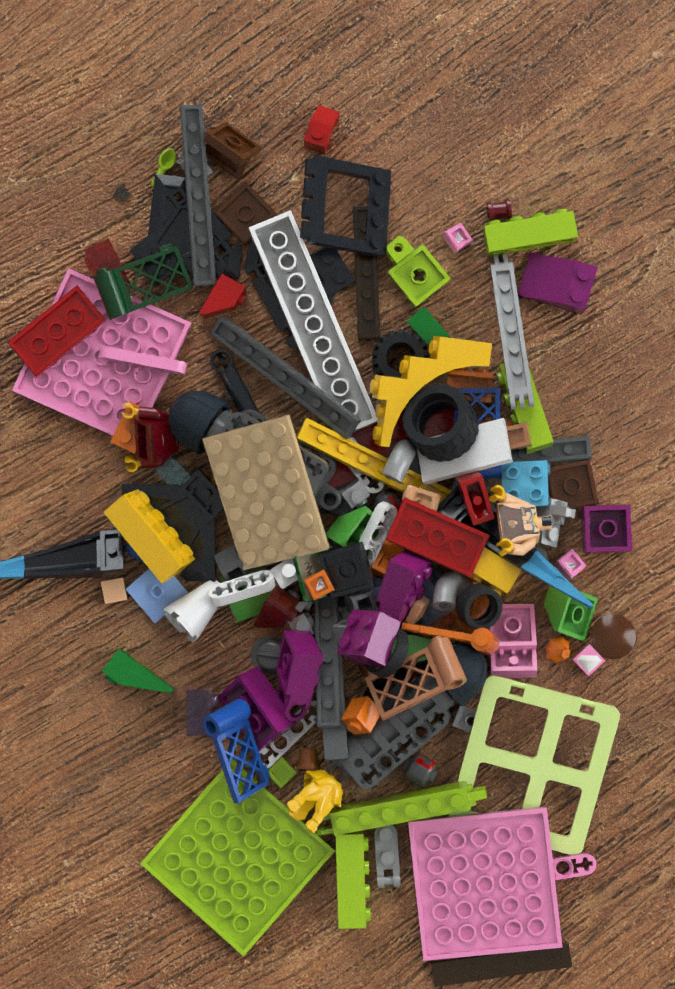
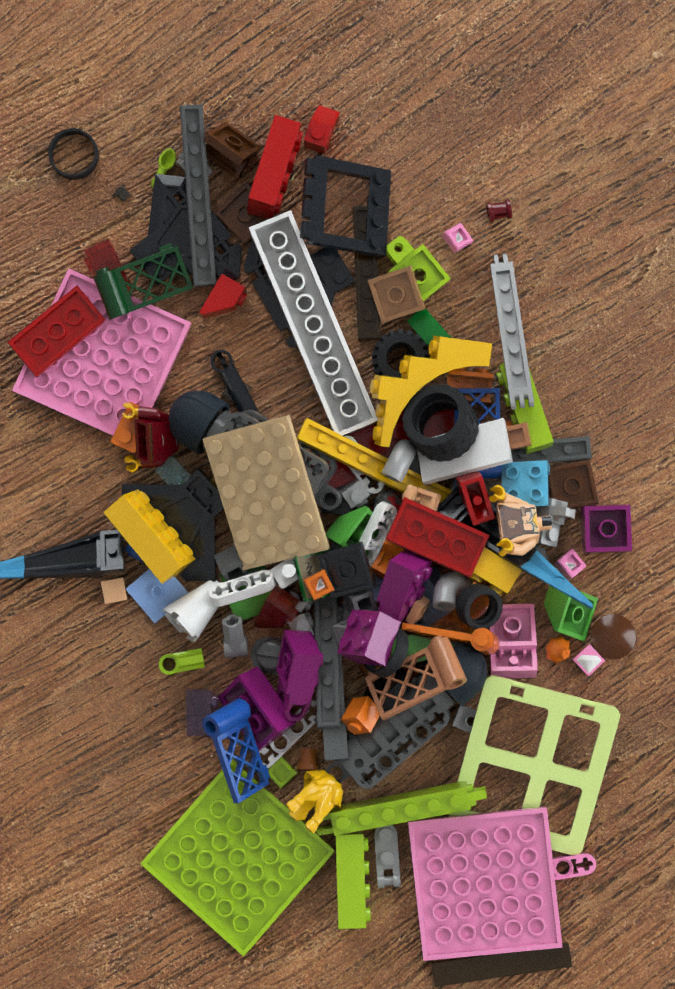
bright pink beam [99,346,187,375] -> none
green slope [102,649,176,693] -> none
dark grey tile [210,315,361,439] -> none
dark grey head [402,753,438,787] -> none
lime brick [483,209,578,257] -> none
magenta slope [518,253,598,315] -> none
none -> black tyre [48,128,99,180]
none -> lime piece [159,648,205,675]
none -> light grey piece [222,614,248,658]
none -> red brick [247,115,303,219]
none -> medium nougat plate [368,265,426,323]

